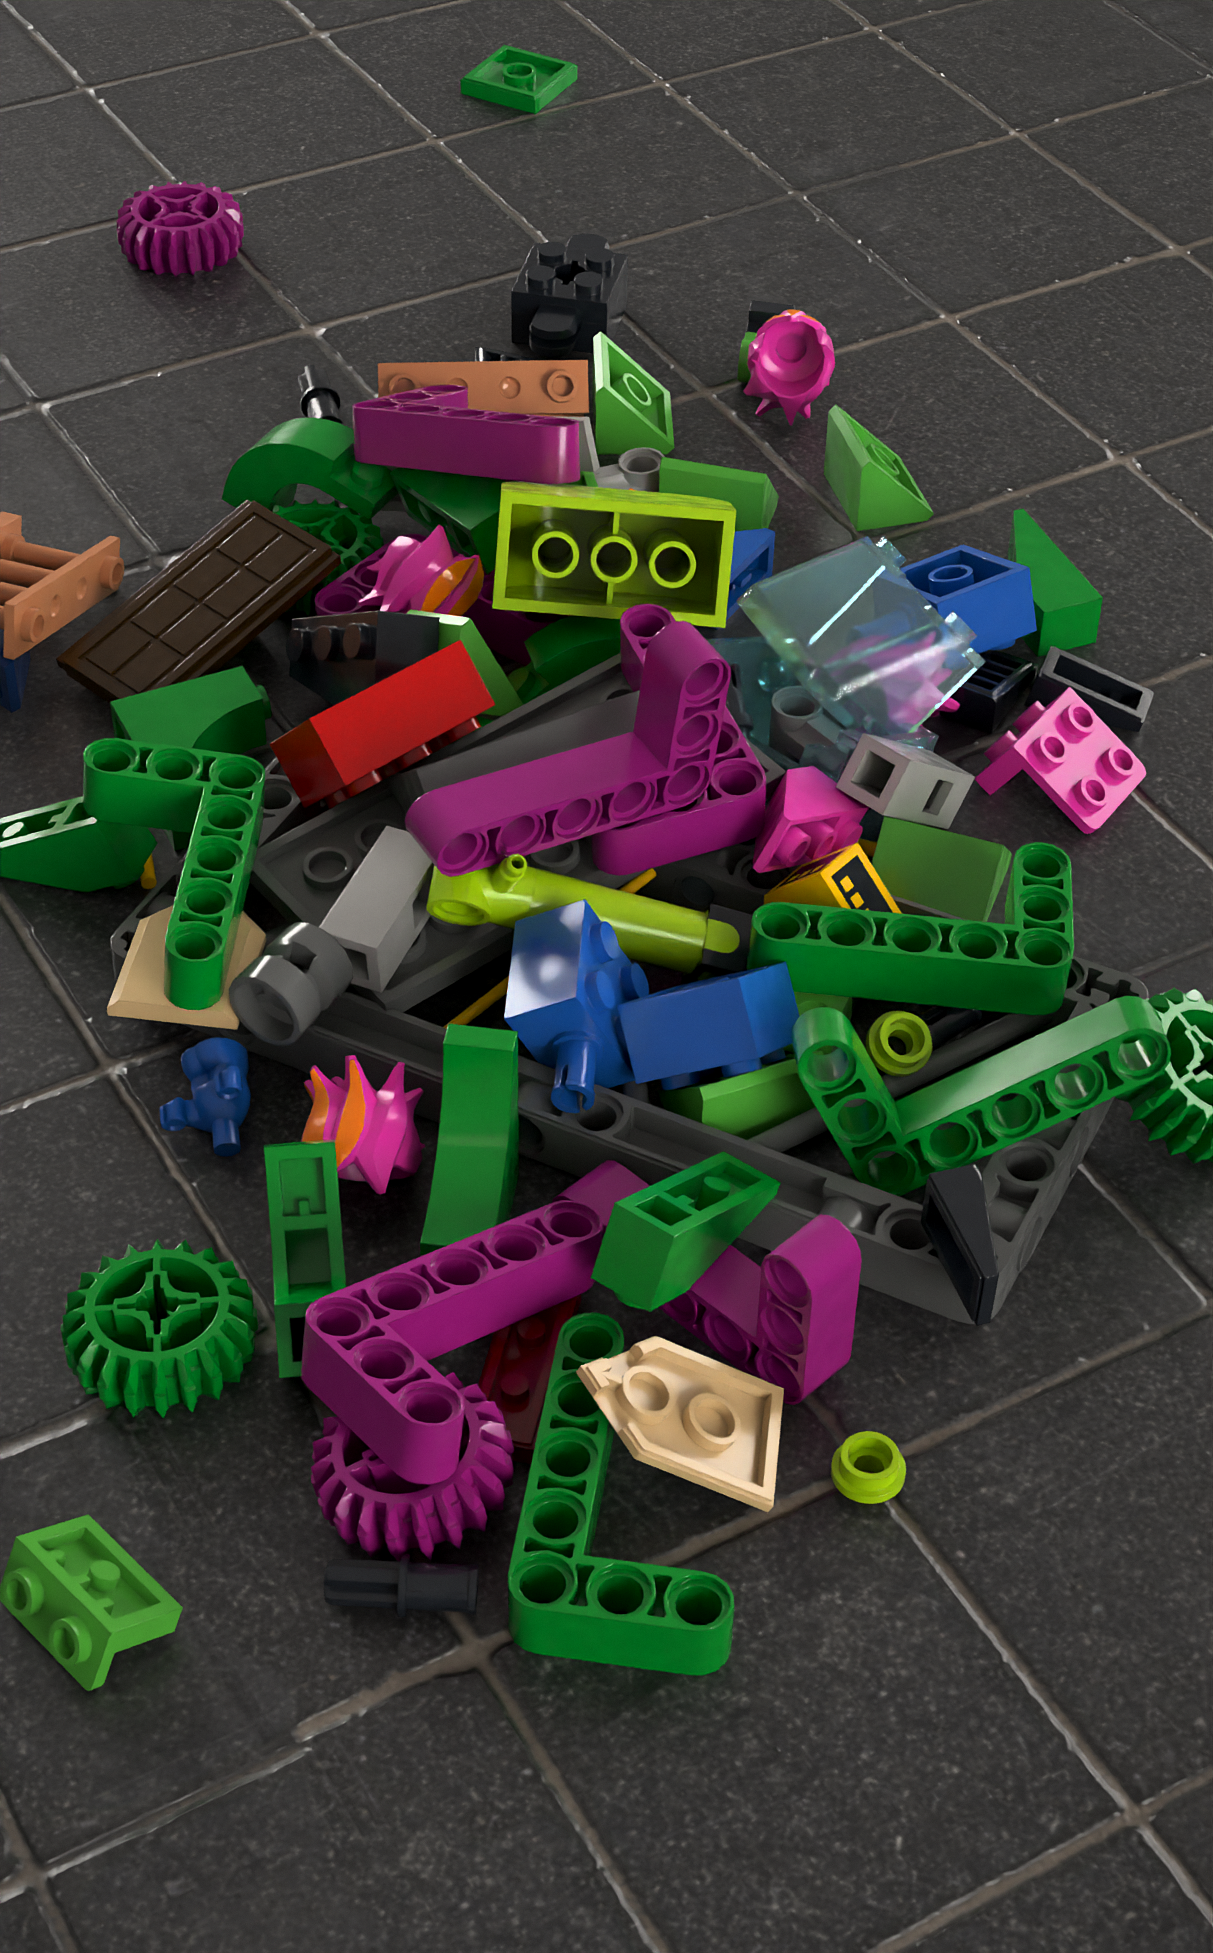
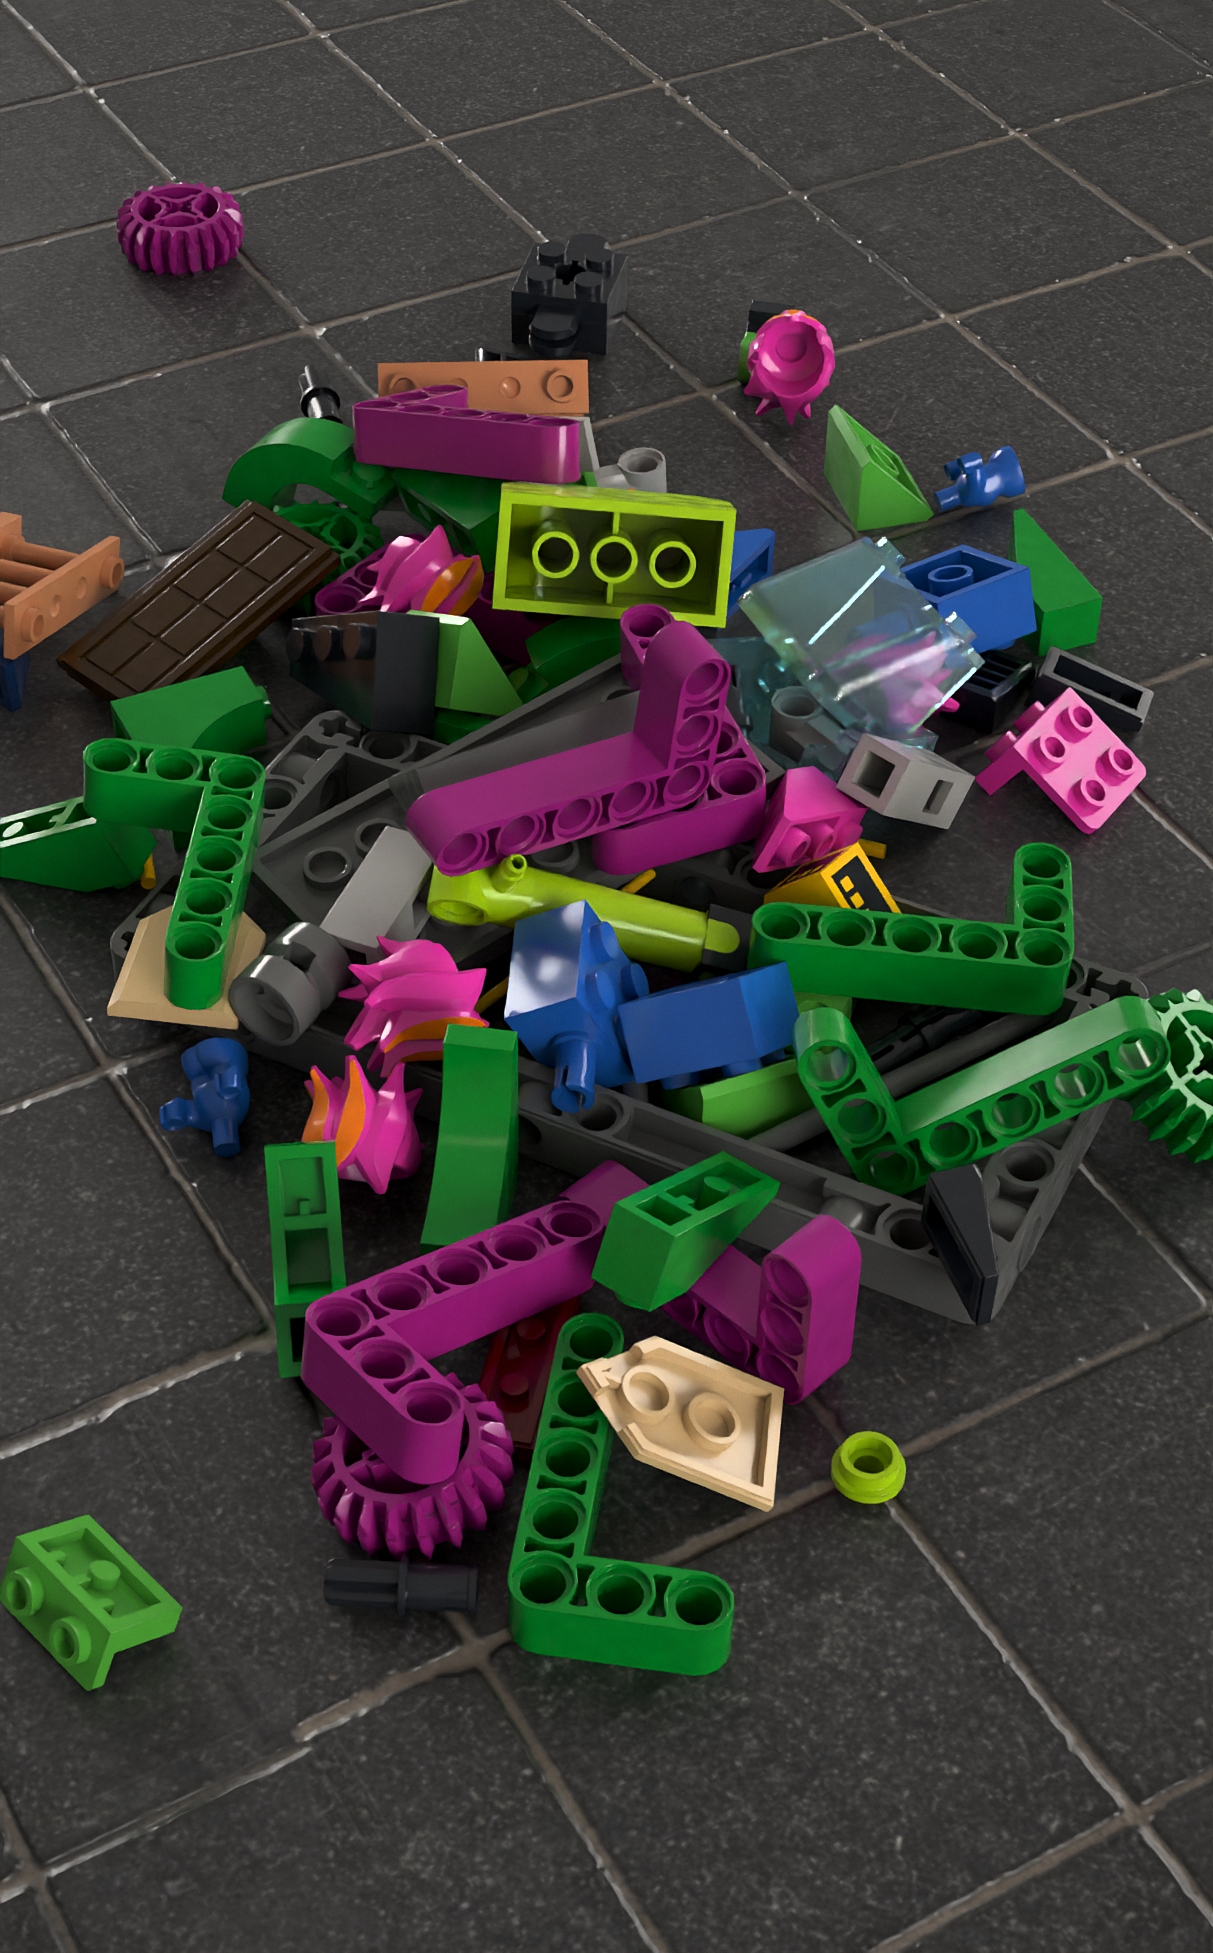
green gear [61,1238,258,1419] -> none
red brick [270,640,496,809] -> none
green tile [460,45,578,114] -> none
bright green slope [592,331,675,455] -> none
bright green slope [659,457,779,532] -> none
lime plate [866,1011,932,1077] -> none
bright green slope [872,816,1012,922] -> none
none -> dark pink hair [338,935,490,1079]
none -> blue piece [933,445,1025,512]

